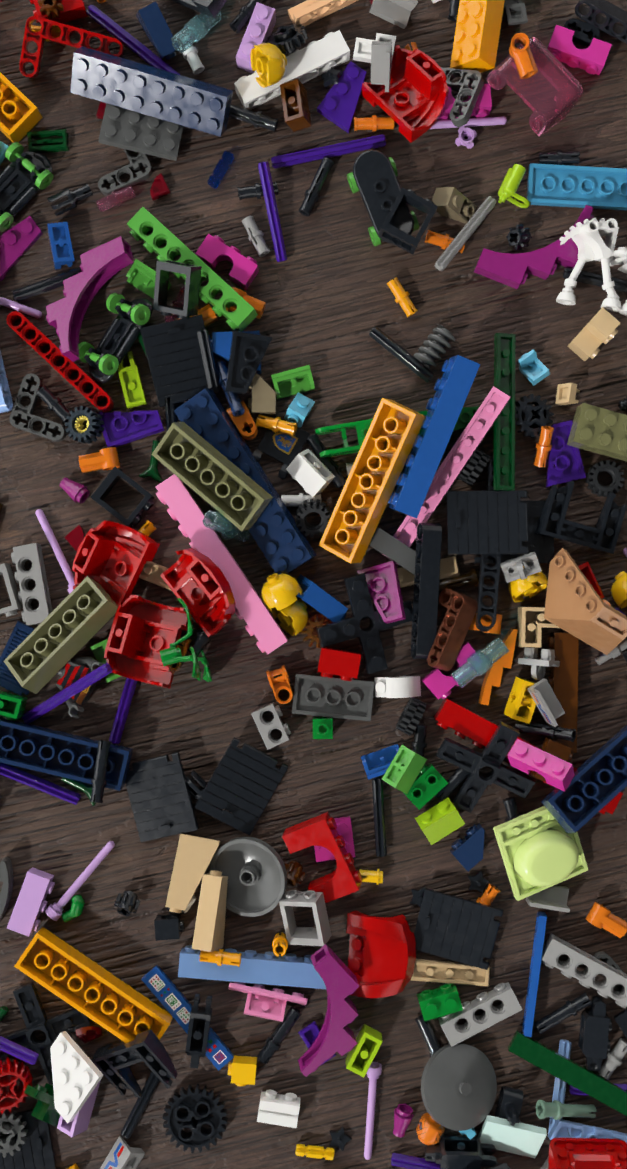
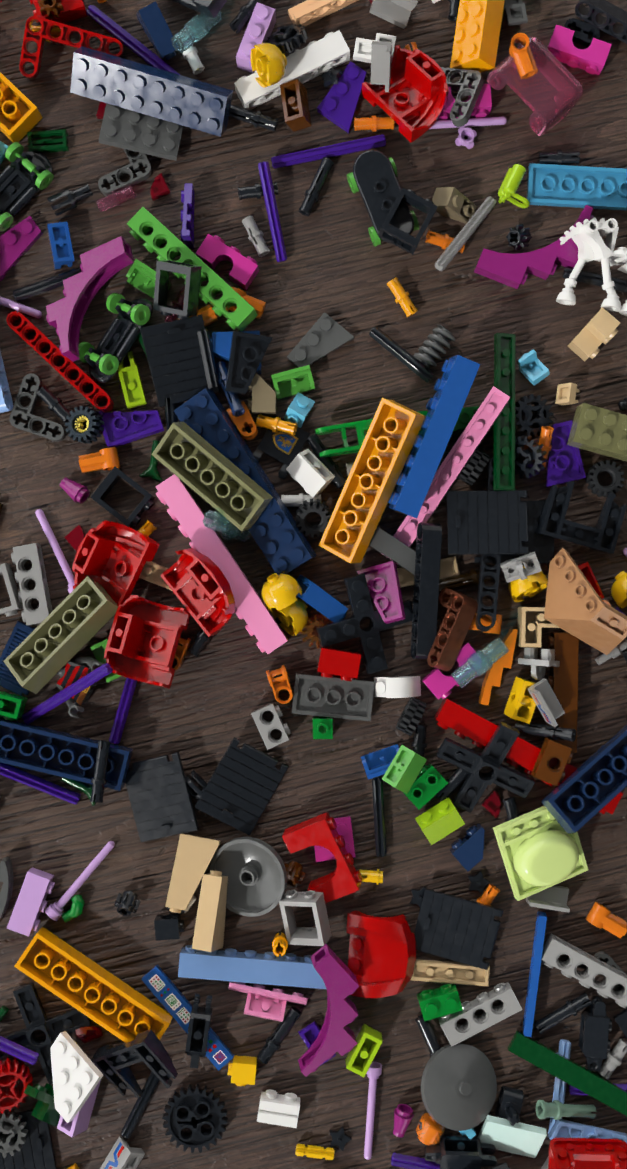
green plant [160,598,212,682] -> none
light orange pin [199,949,242,967] -> none
clear blue axle [207,151,234,188] -> none
dark pink arch [508,739,575,792] -> none
none -> dark purple wing [181,183,195,248]
none -> dark grey wing [287,312,354,368]
none -> dark red tile [481,790,501,818]
none -> black gear [515,435,547,479]

